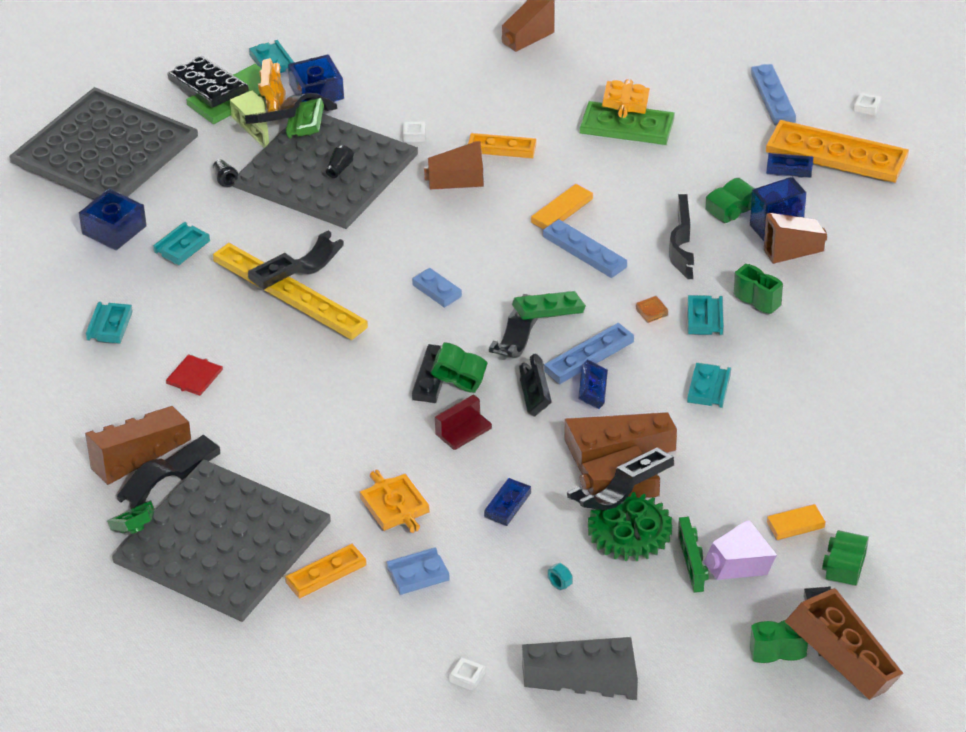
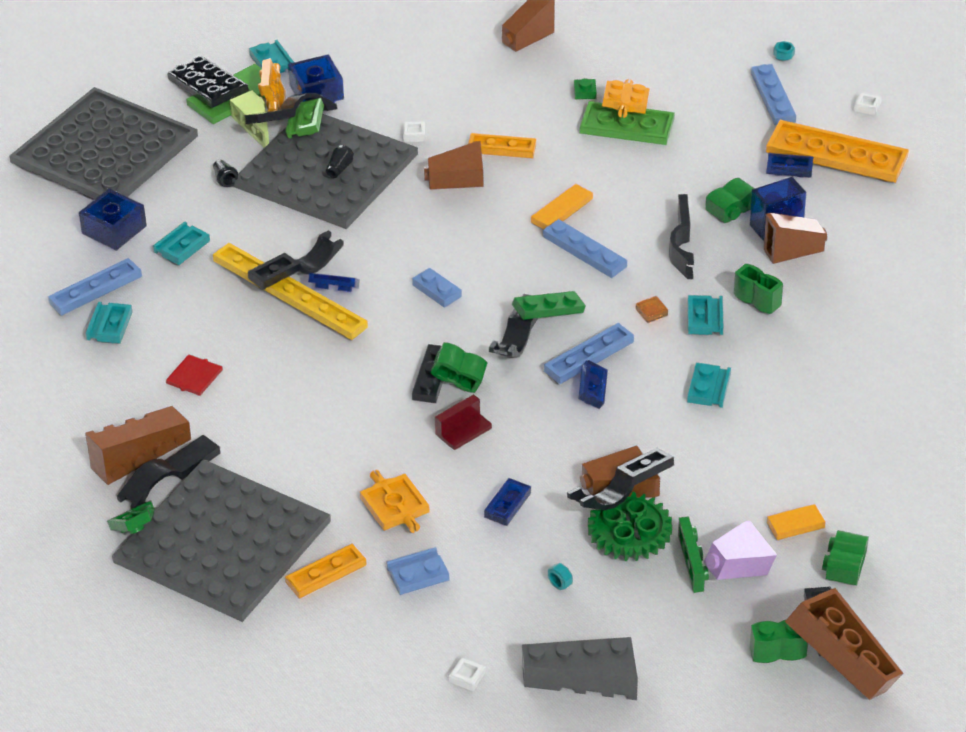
black hinge [519,353,552,417] -> none
dark orange wedge [564,412,677,474] -> none
none -> medium blue plate [48,258,142,316]
none -> clear blue plate [308,273,360,292]
none -> green plate [574,78,597,100]
none -> teal tile [773,41,795,61]

